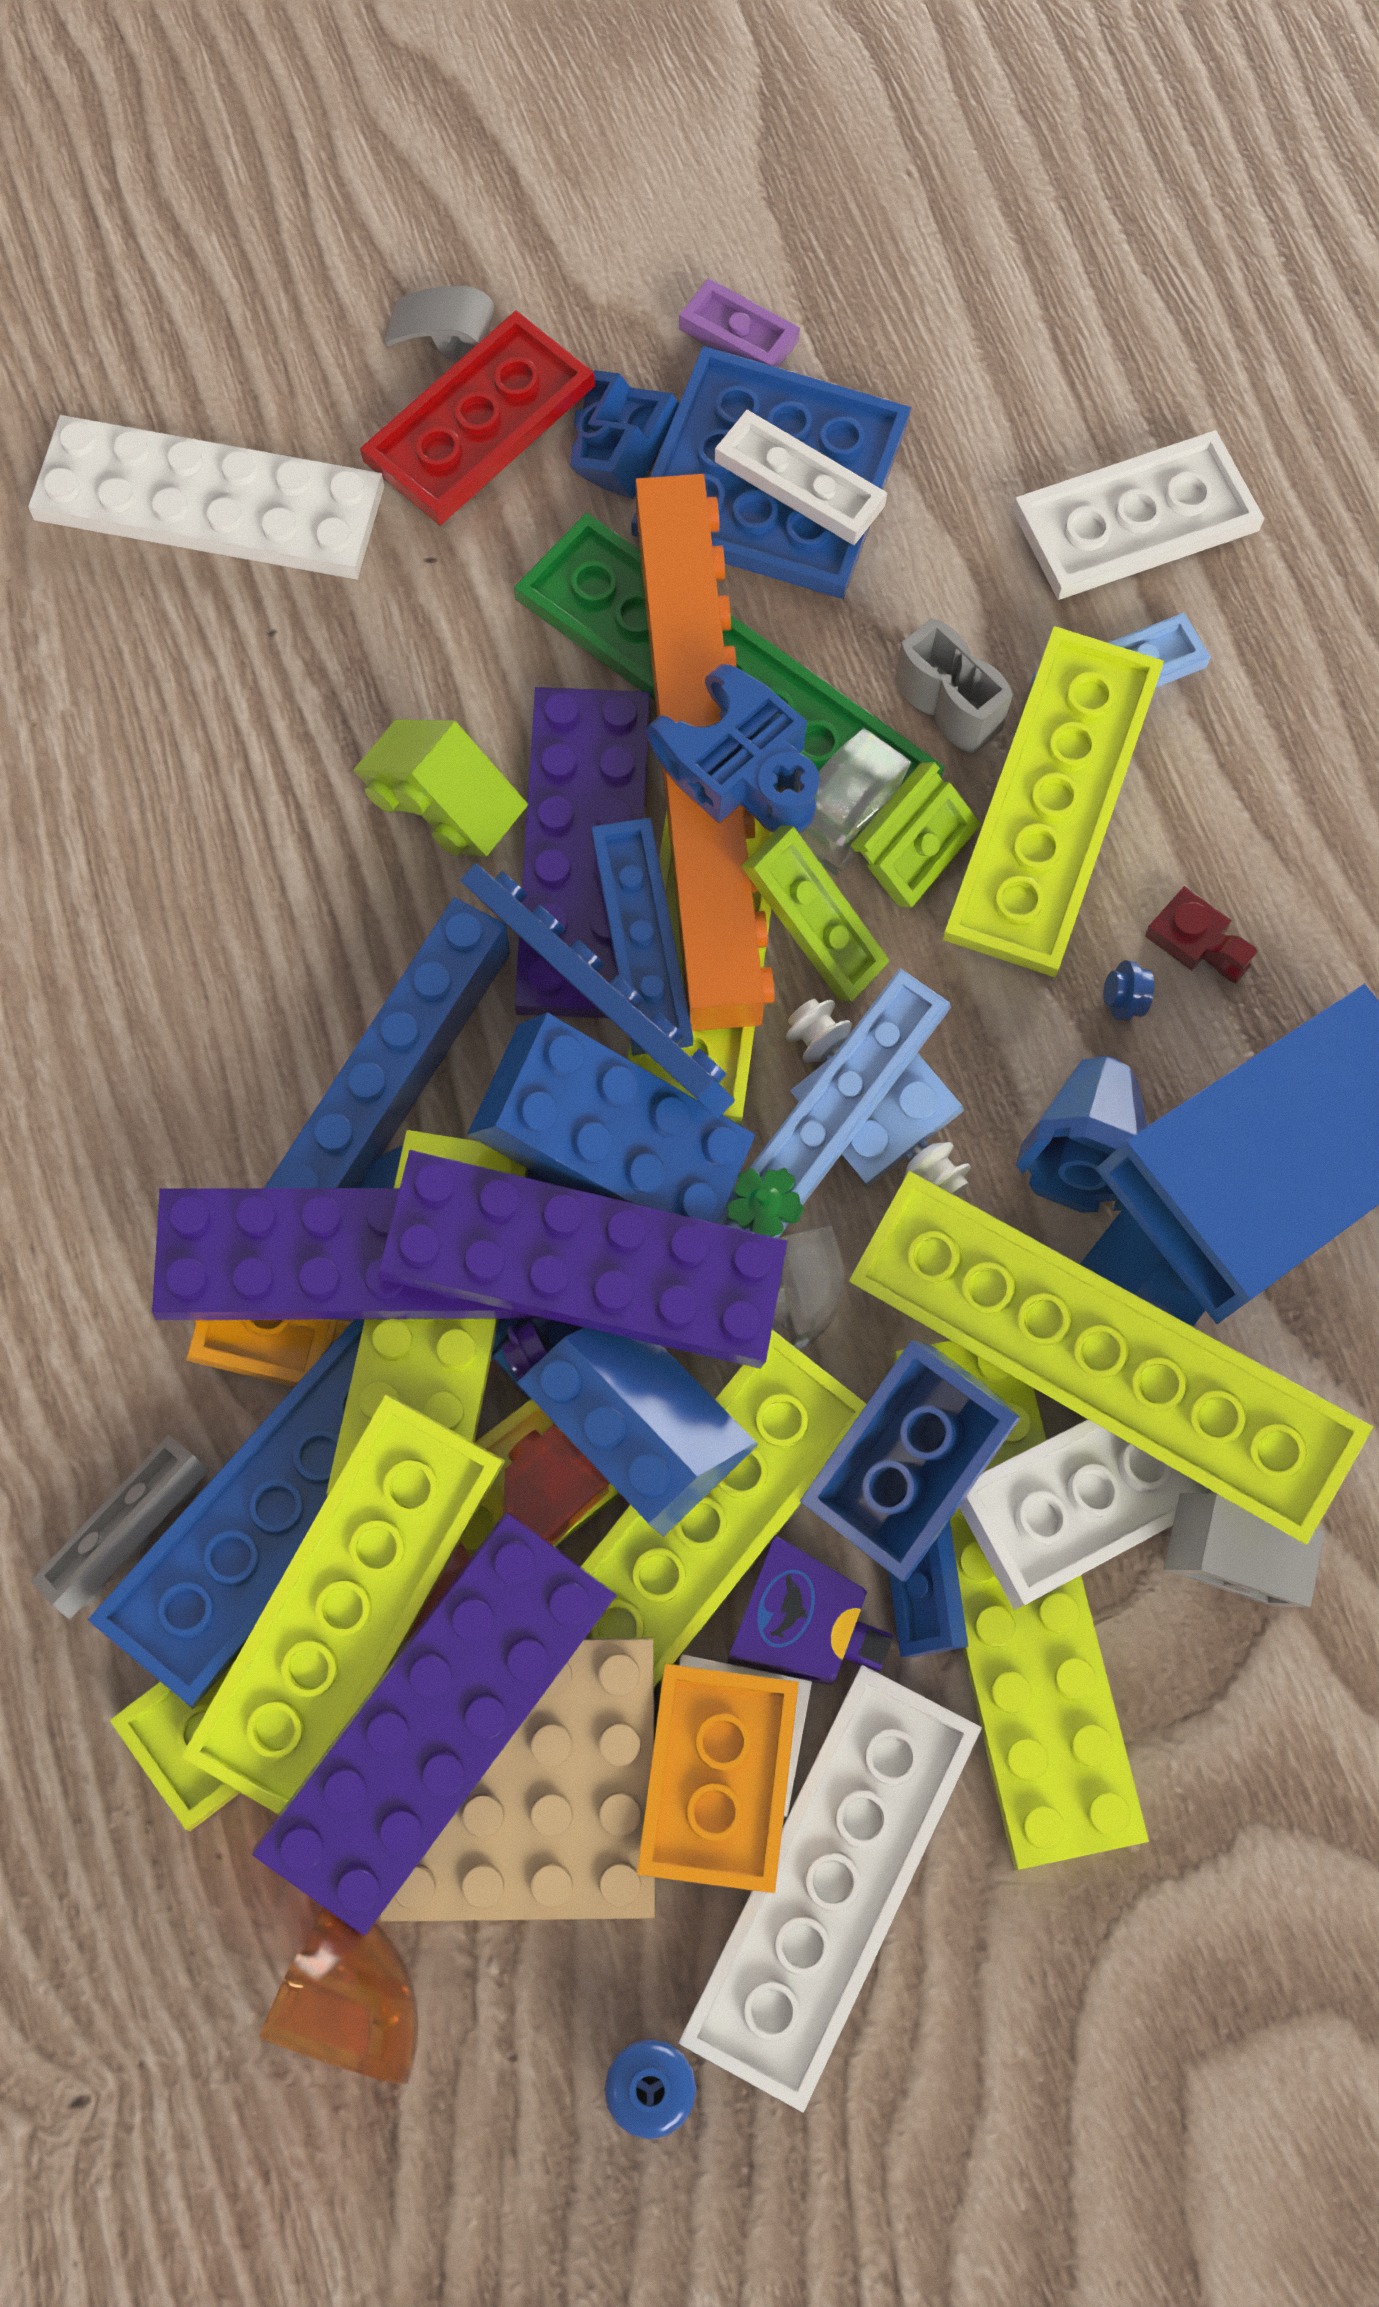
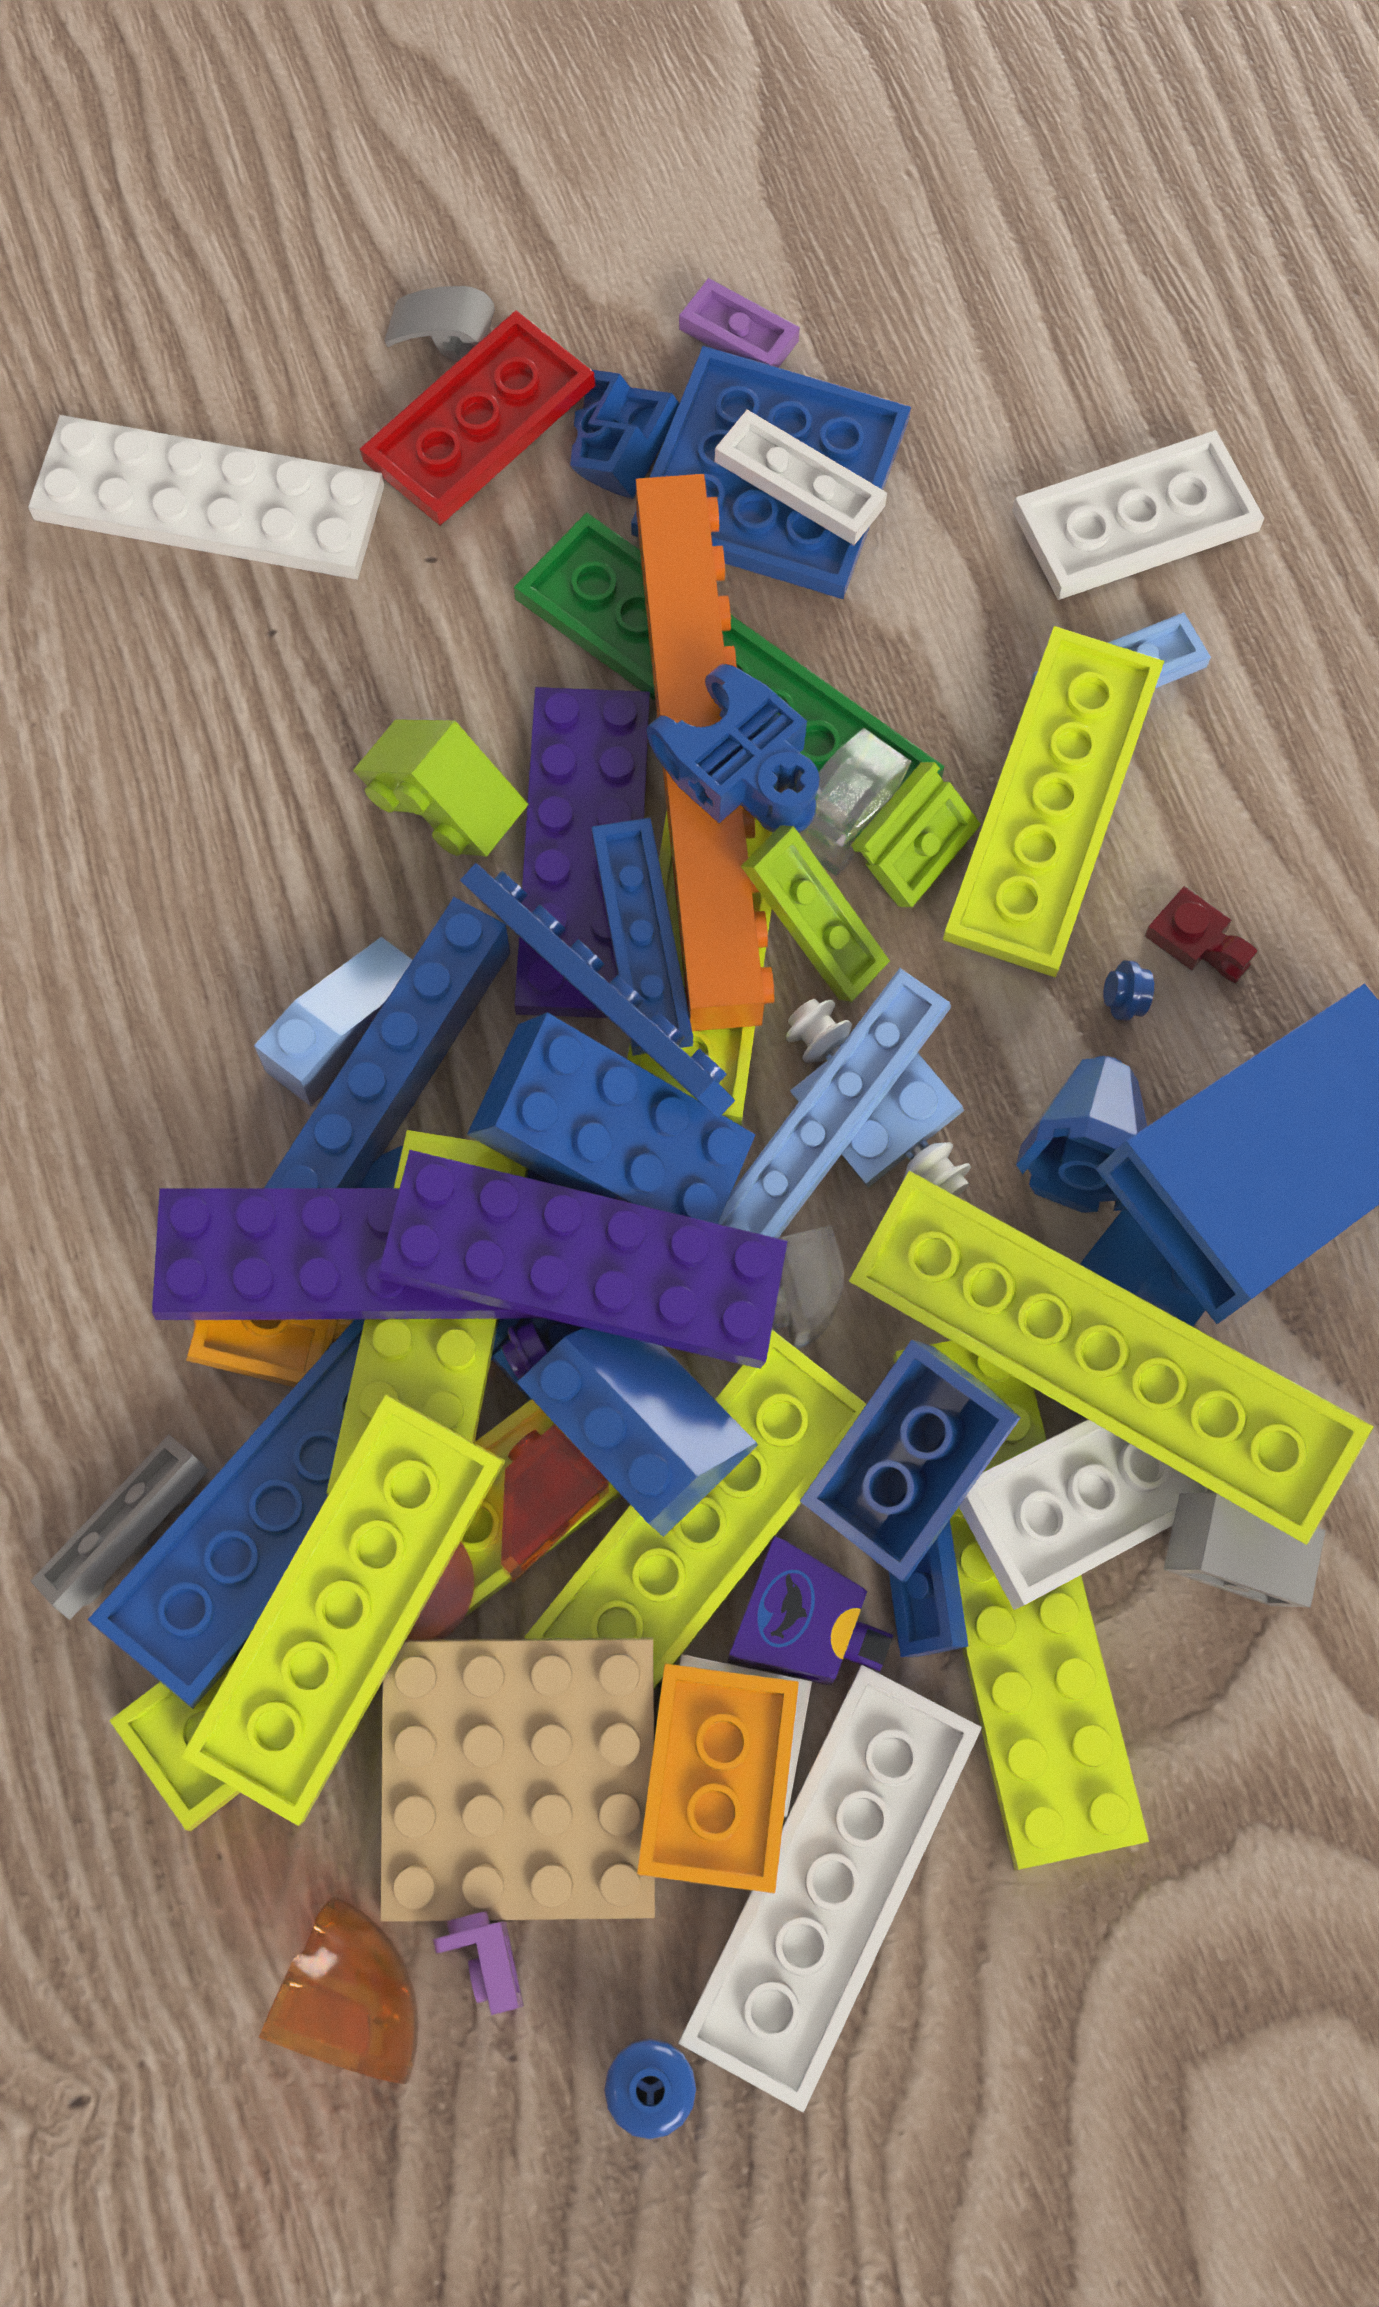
dark purple plate [252,1511,617,1936] -> none
green plant [726,1168,804,1237] -> none
light grey brick [895,618,1013,754] -> none
none -> light blue slope [254,937,412,1107]
none -> medium lavender bracket [433,1911,524,2015]

